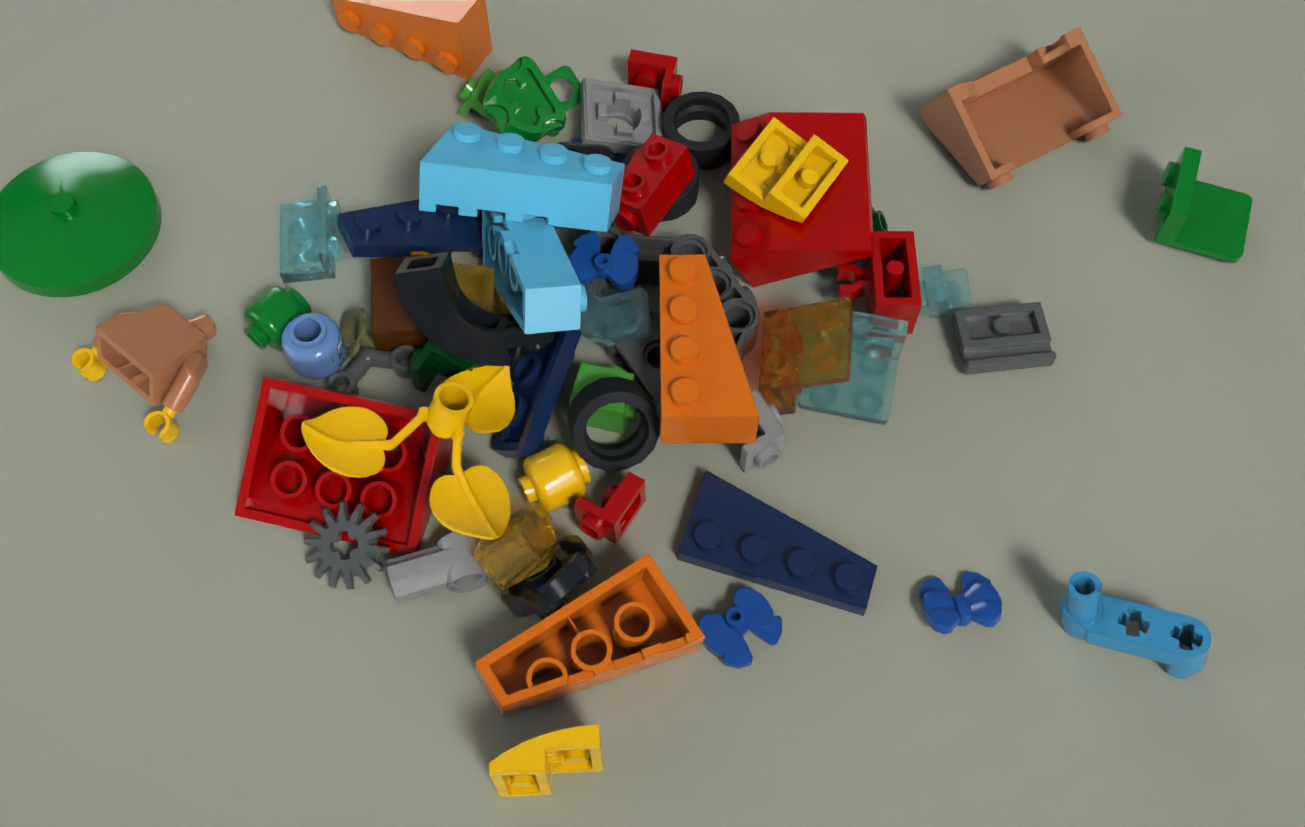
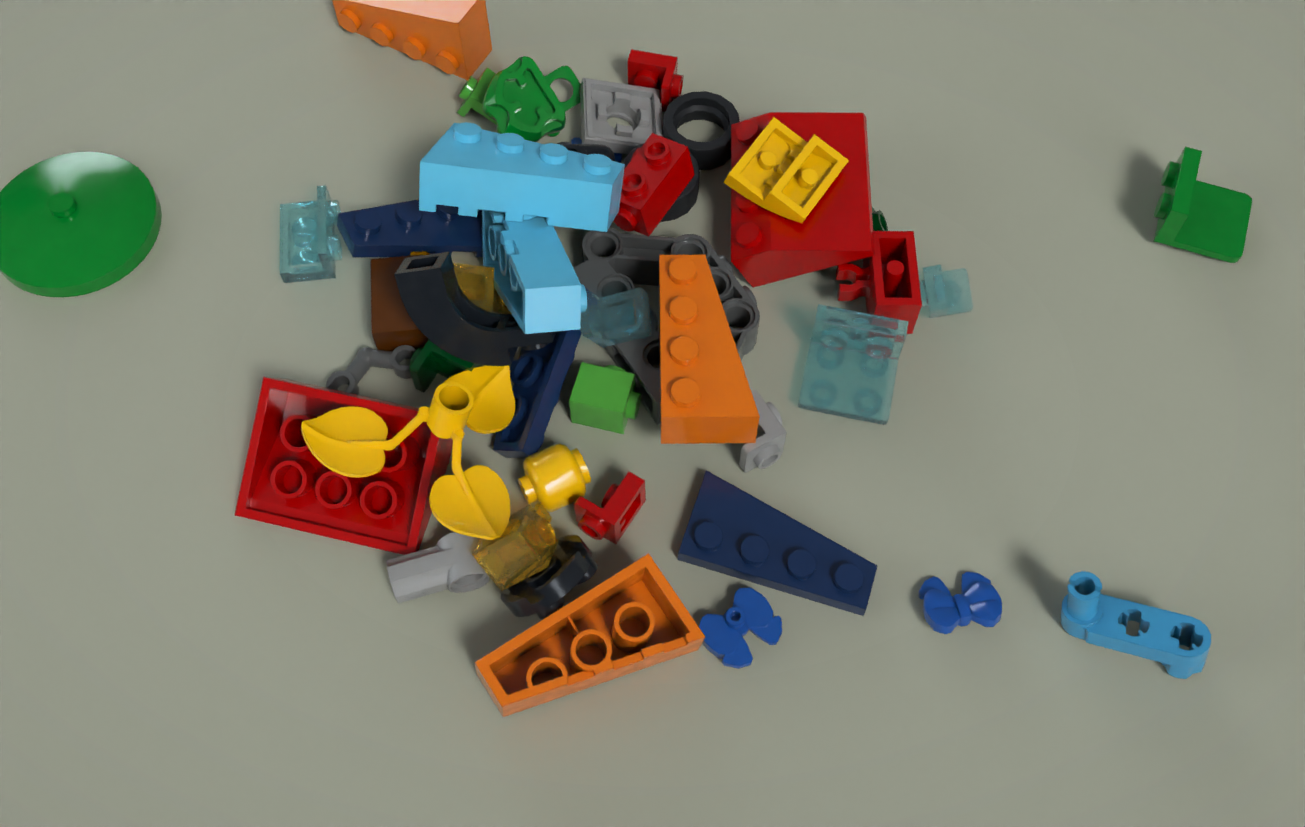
nougat torso [72,304,216,444] -> none
green head [243,286,312,351] -> none
medium blue head [282,313,346,380] -> none
dark grey gear [304,502,390,590] -> none
olive plant [340,307,375,361] -> none
yellow slope [489,724,603,798] -> none
black tyre [568,377,660,471] -> none
blue piece [570,232,640,291] -> none
clear orange bracket [758,298,853,415] -> none
nougat windscreen [918,27,1122,190] -> none
dark grey plate [951,302,1056,375] -> none

